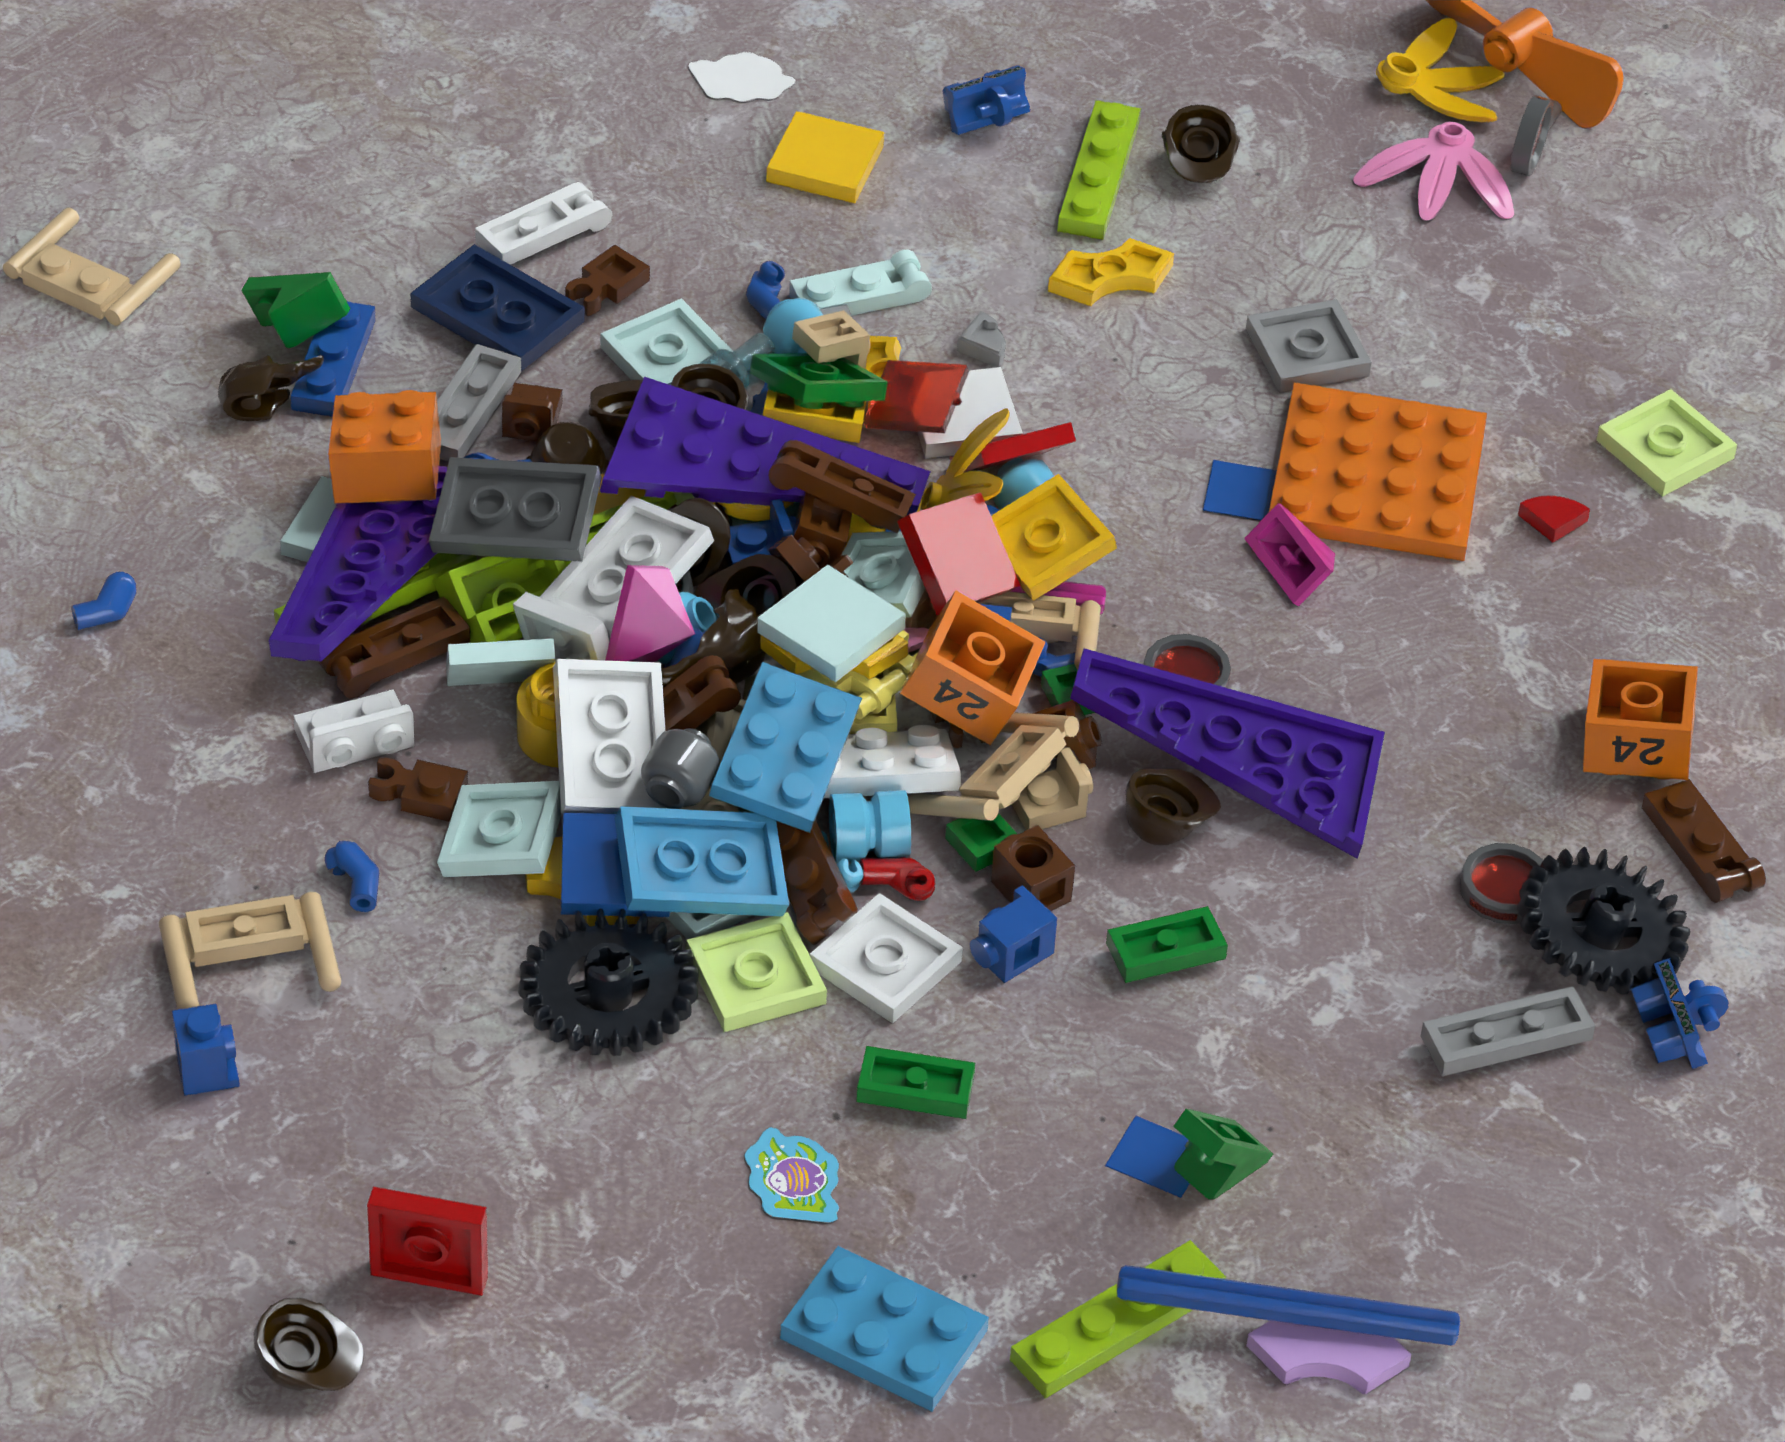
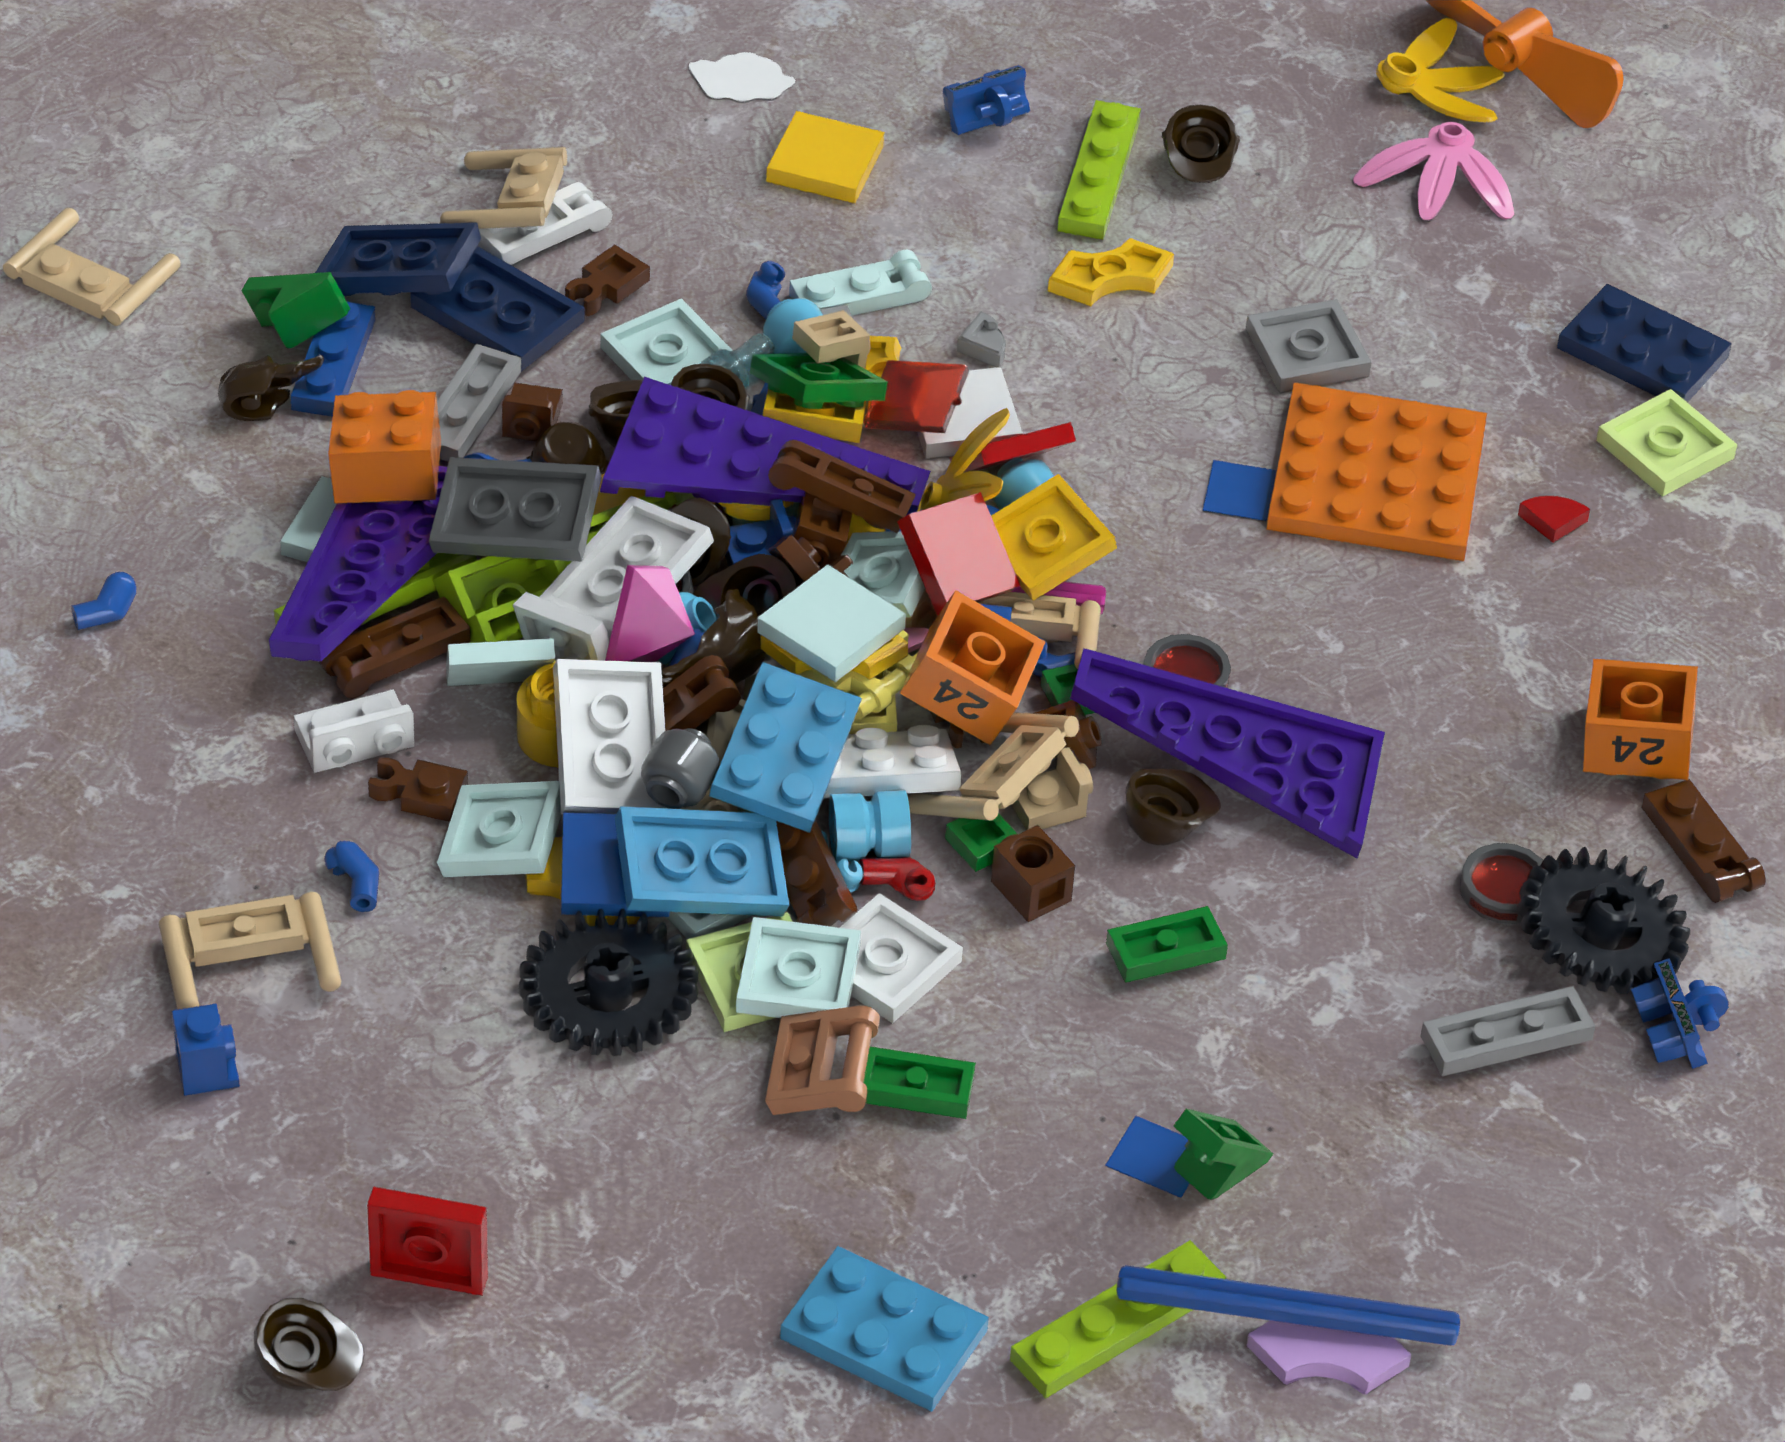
sticker [744,1127,839,1223] -> none
blue brick [970,885,1057,983] -> none
dark pink slope [1244,503,1335,606] -> none
dark grey piece [1510,95,1562,176] -> none
none -> dark blue plate [315,223,481,297]
none -> tan plate [440,147,567,229]
none -> light aqua tile [736,917,861,1018]
none -> nougat plate [765,1006,880,1115]
none -> dark blue plate [1557,284,1732,403]

